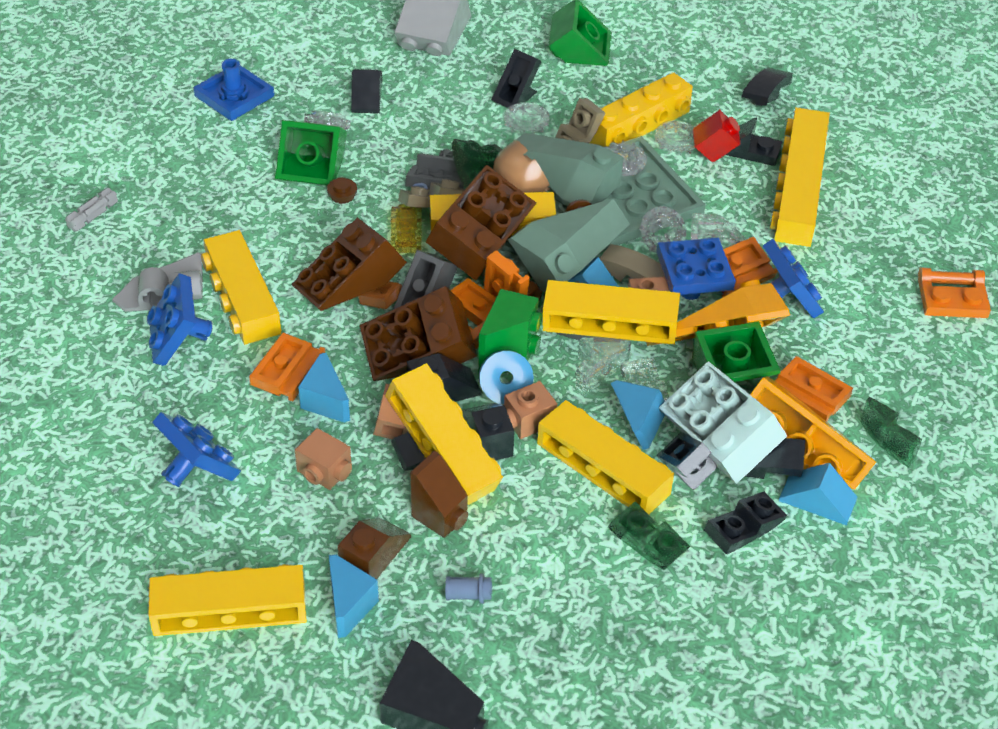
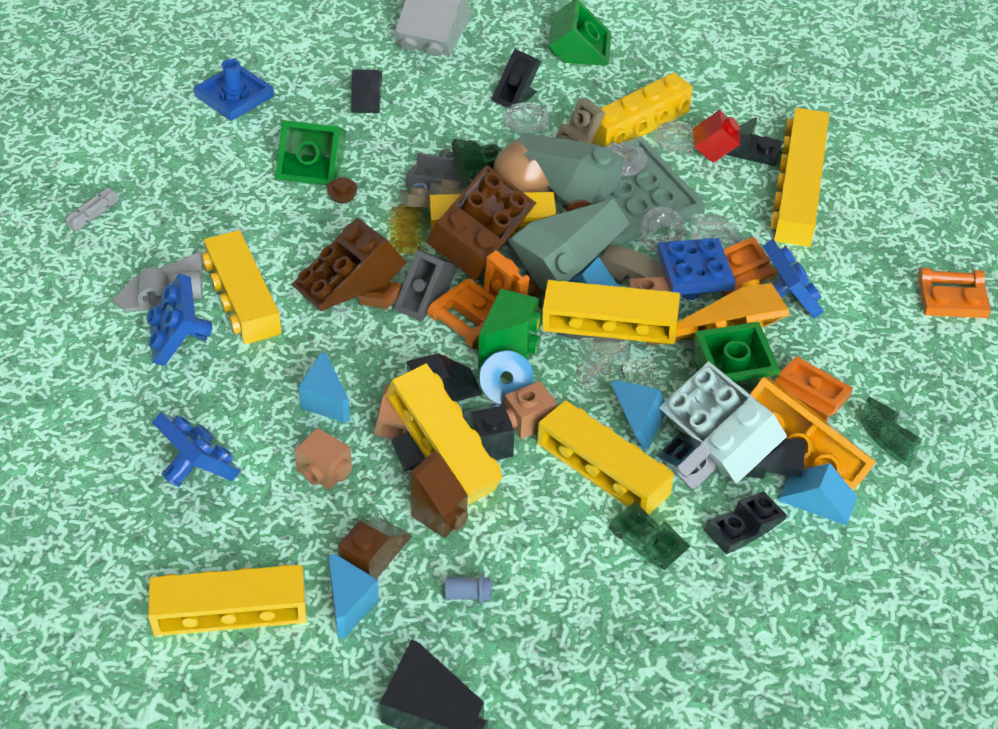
orange plate [249,332,325,402] -> none
clear gear [304,111,351,130] -> none
reddish brown slope [360,286,477,381] -> none
black slope [742,67,793,106] -> none

